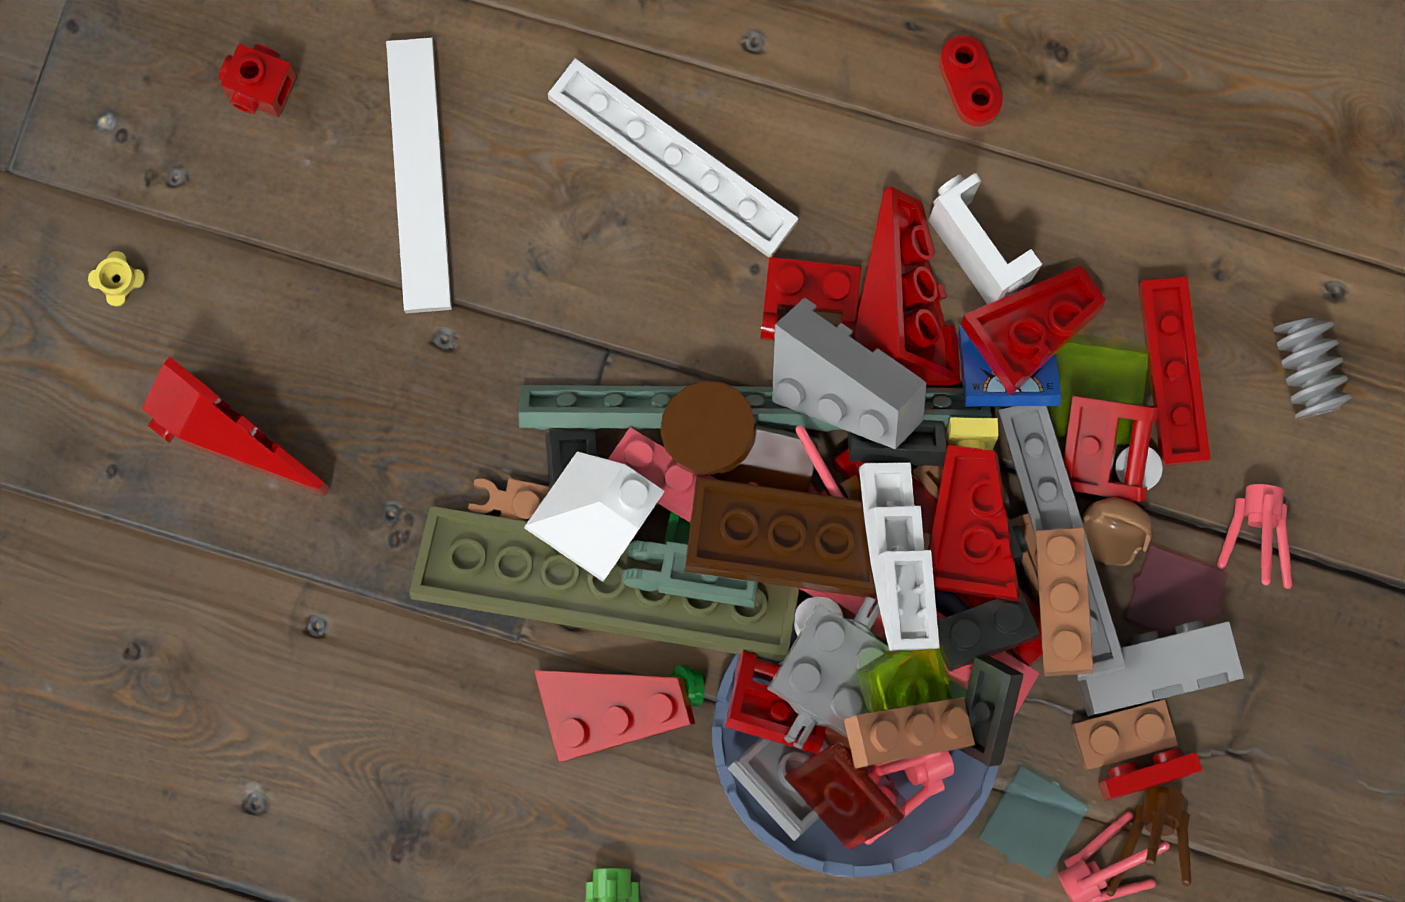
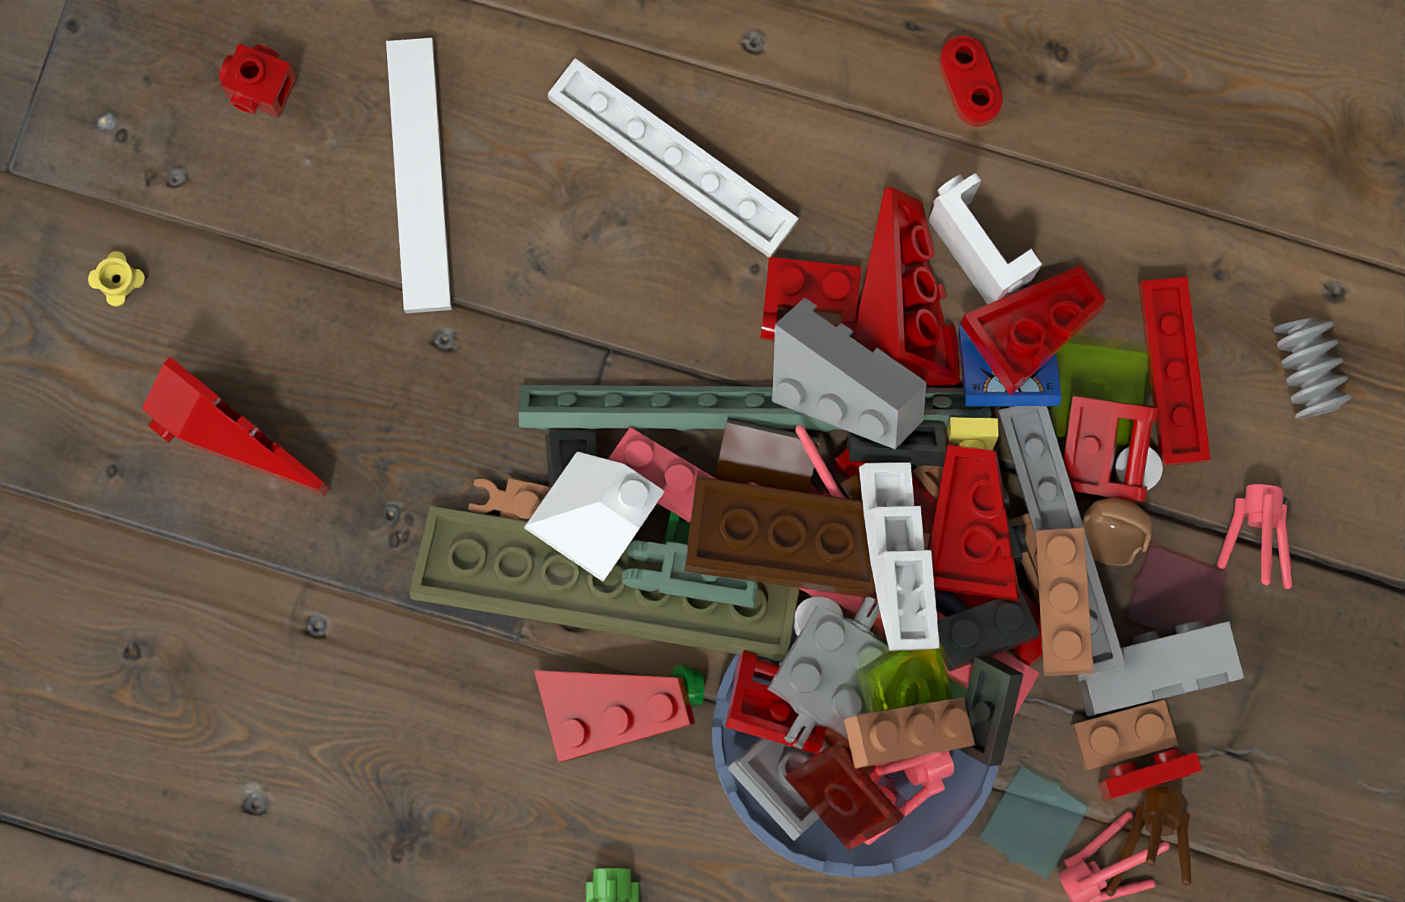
reddish brown tile [660,381,756,476] -> none

